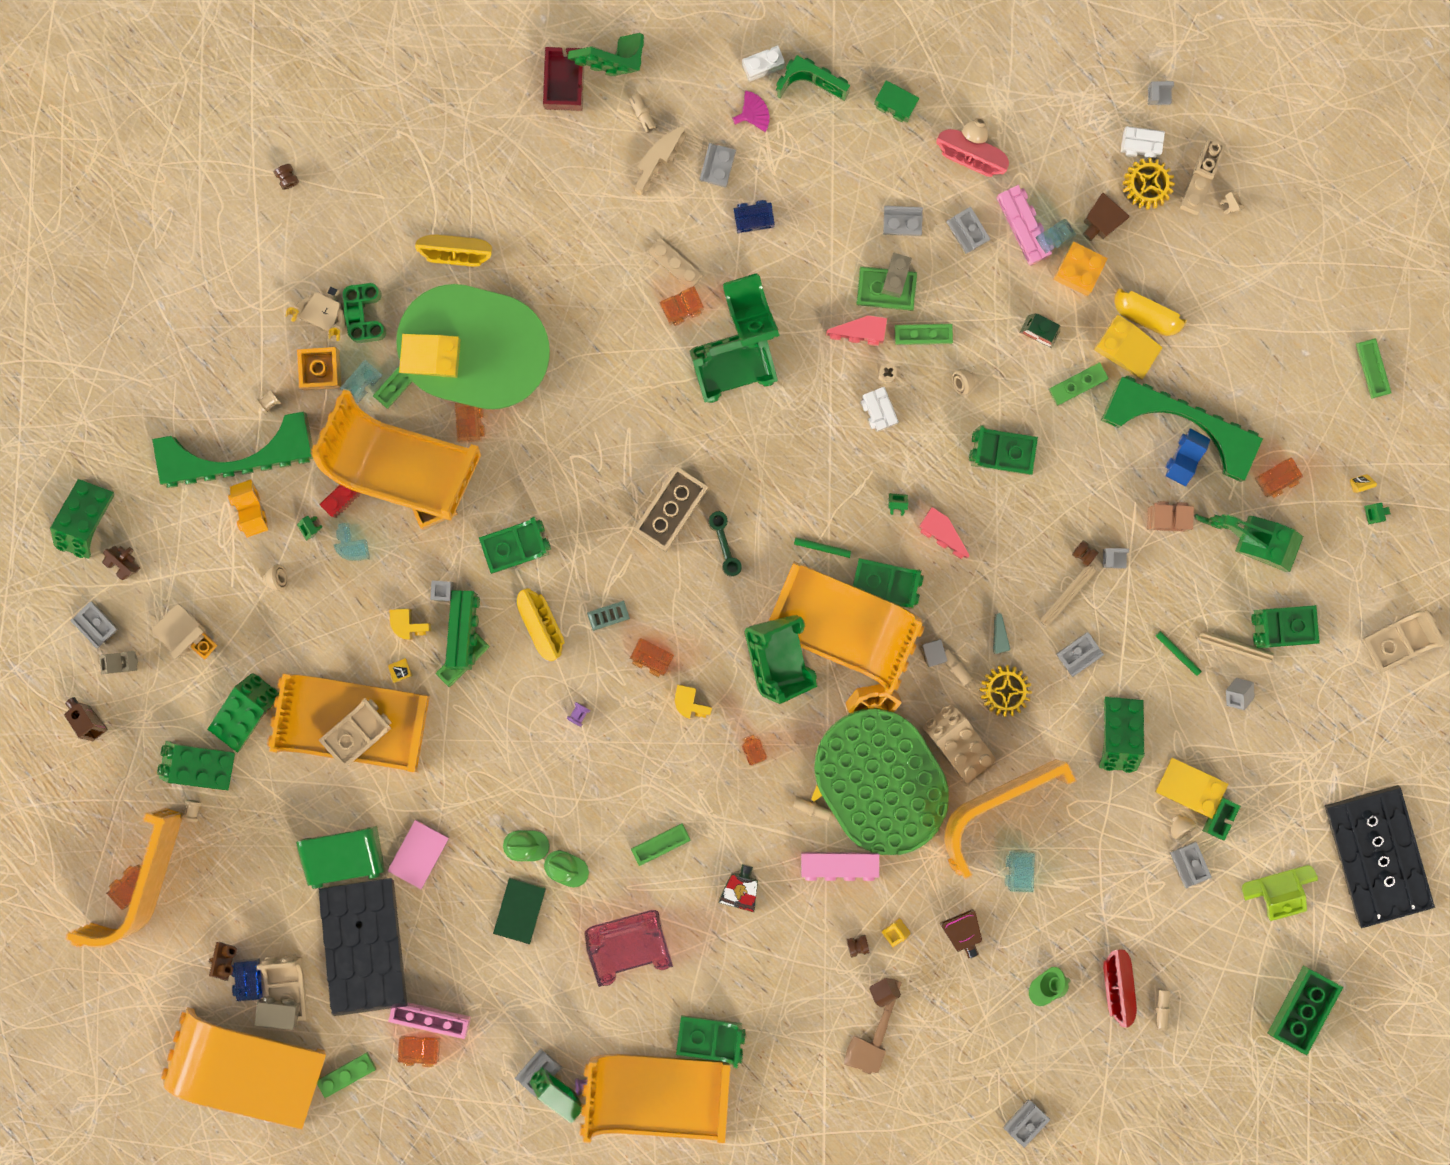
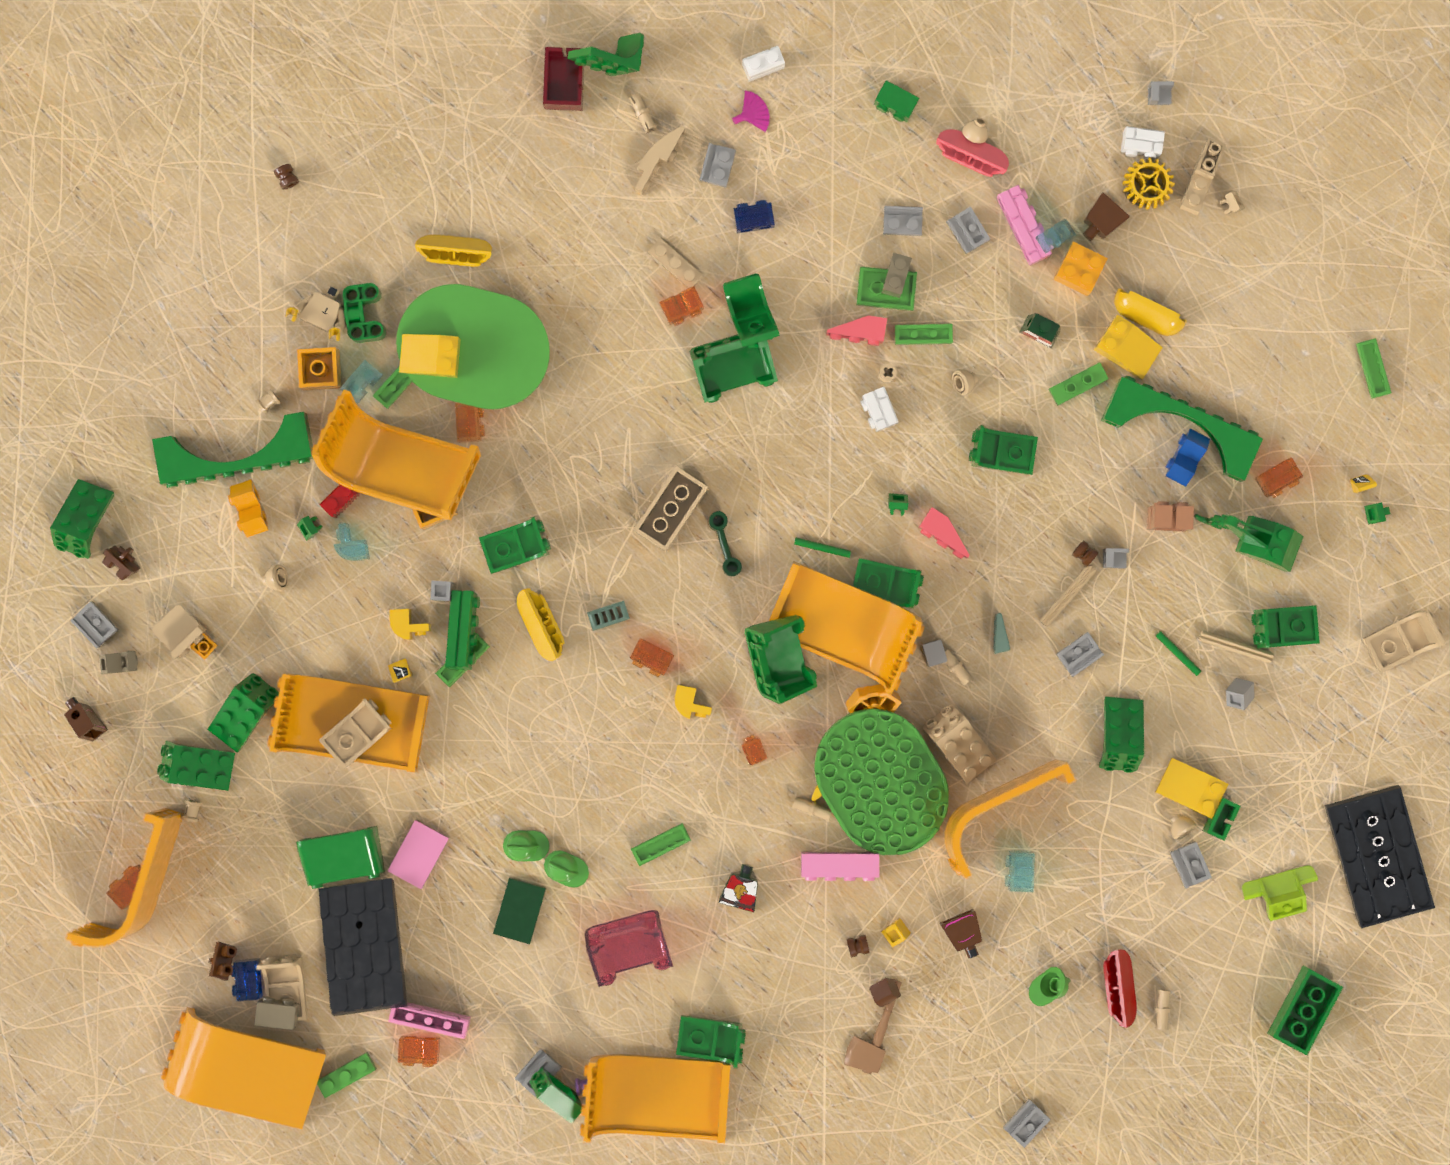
medium lavender bush [566,702,591,727] -> none
green bracket [776,55,850,101] -> none
yellow gear [980,665,1032,717] -> none

